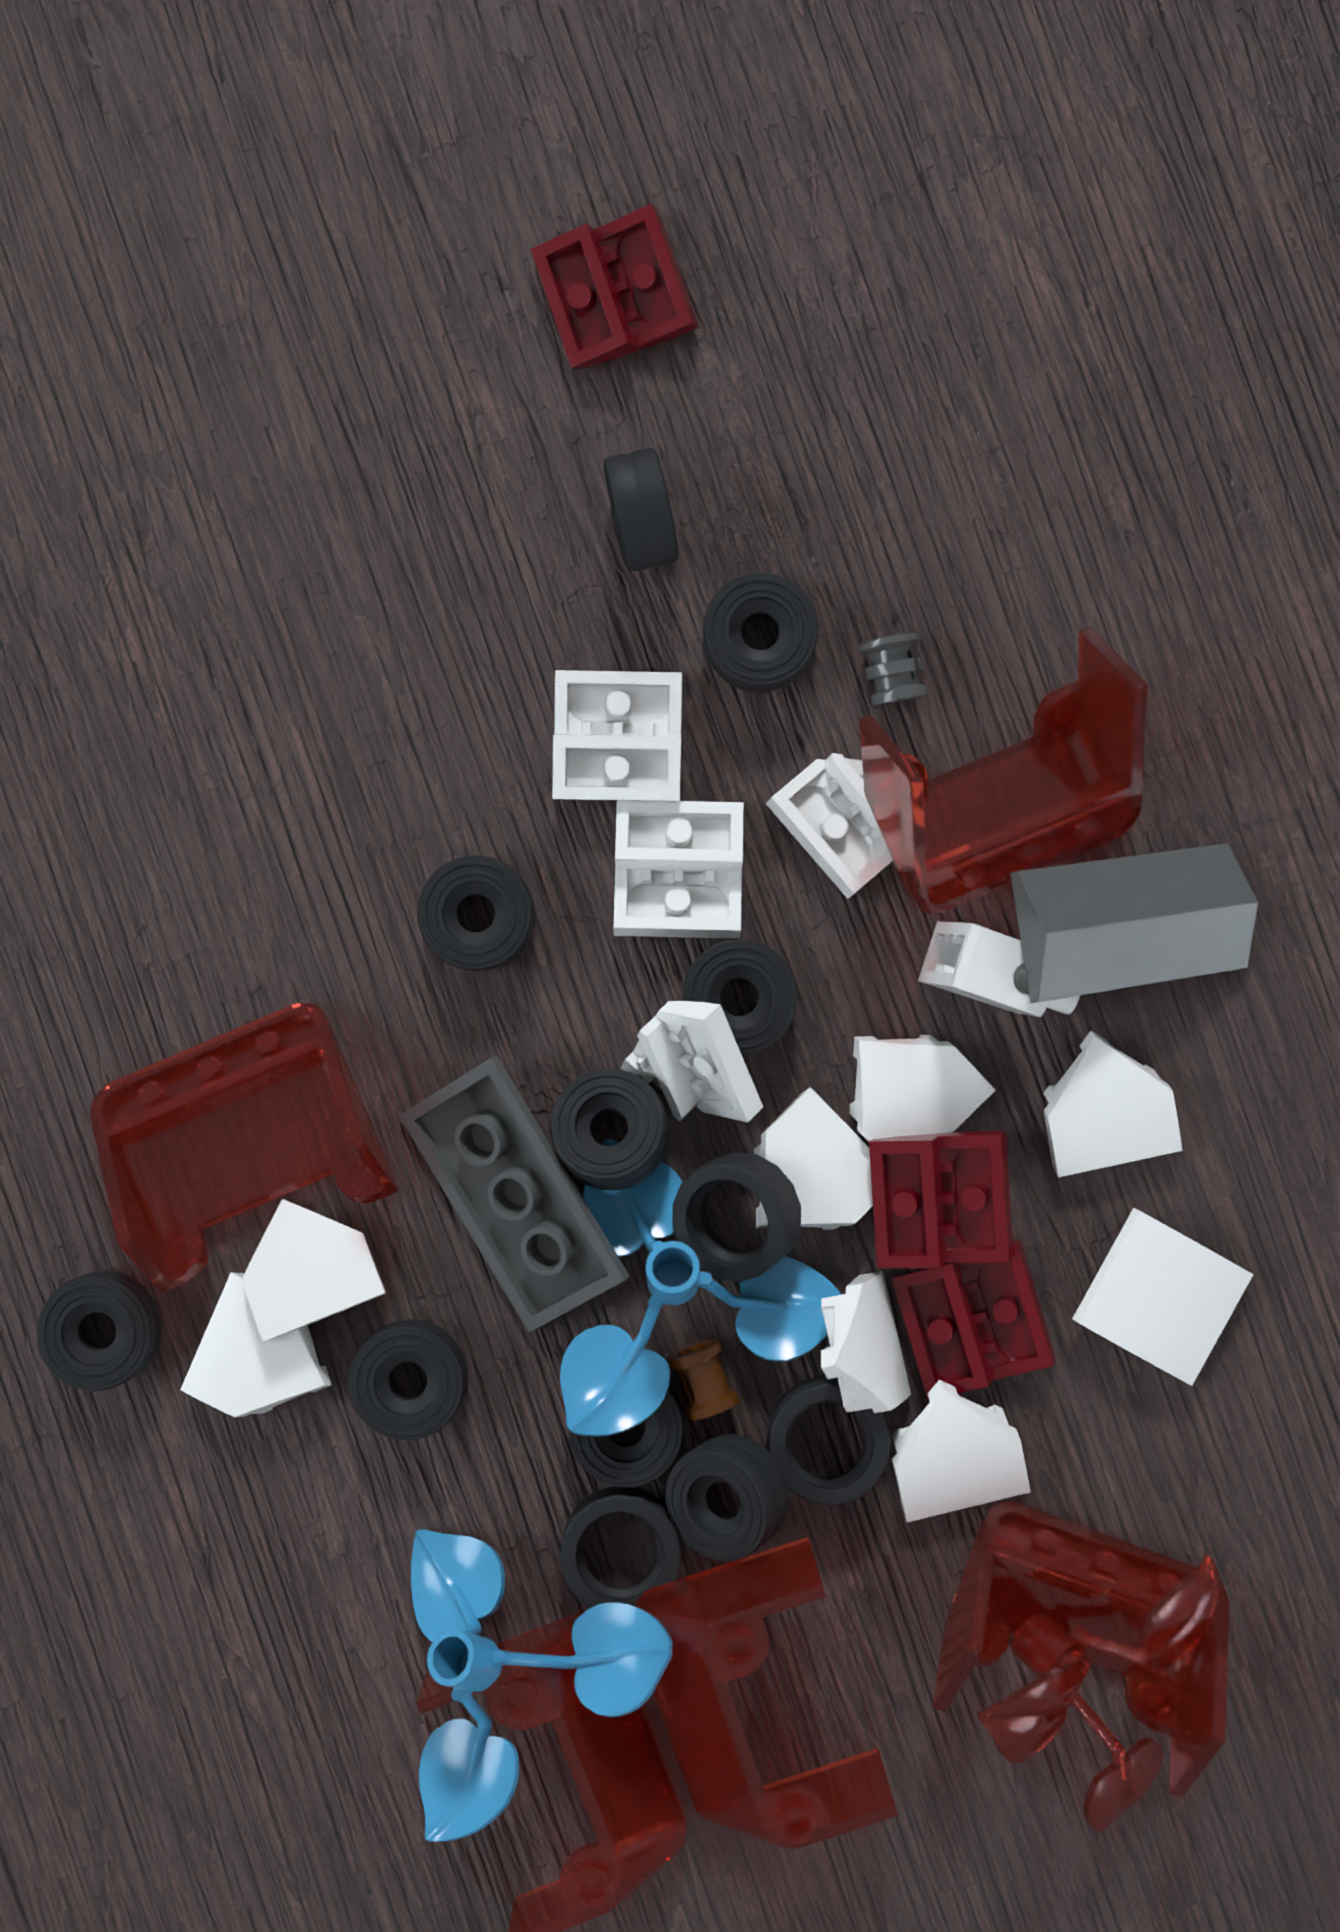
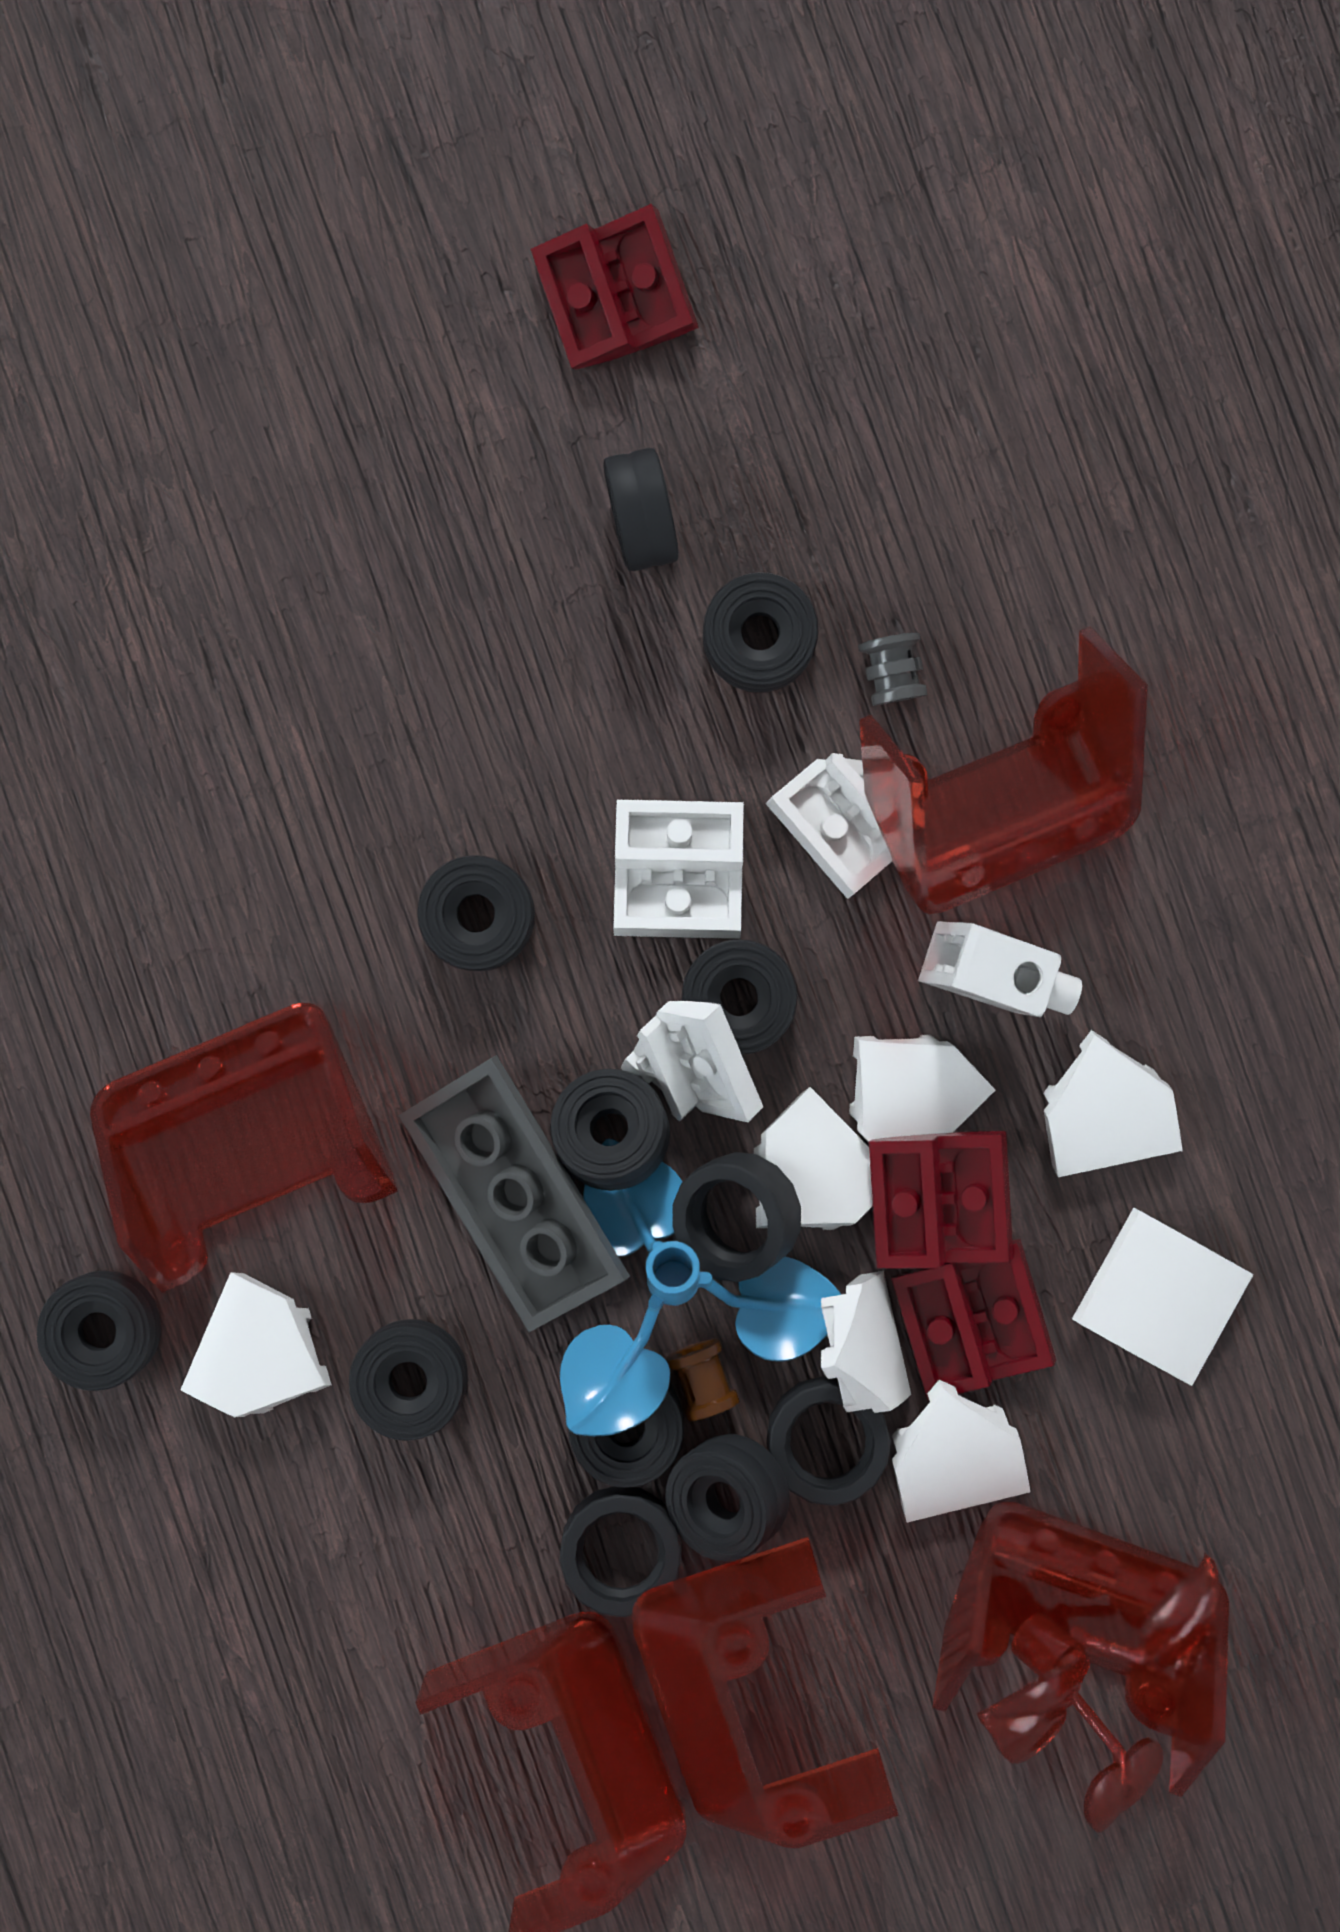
white slope [241,1199,386,1342] -> none
dark azure plant [411,1529,673,1842] -> none
white slope [552,670,682,801] -> none
dark grey slope [1010,843,1258,1003] -> none

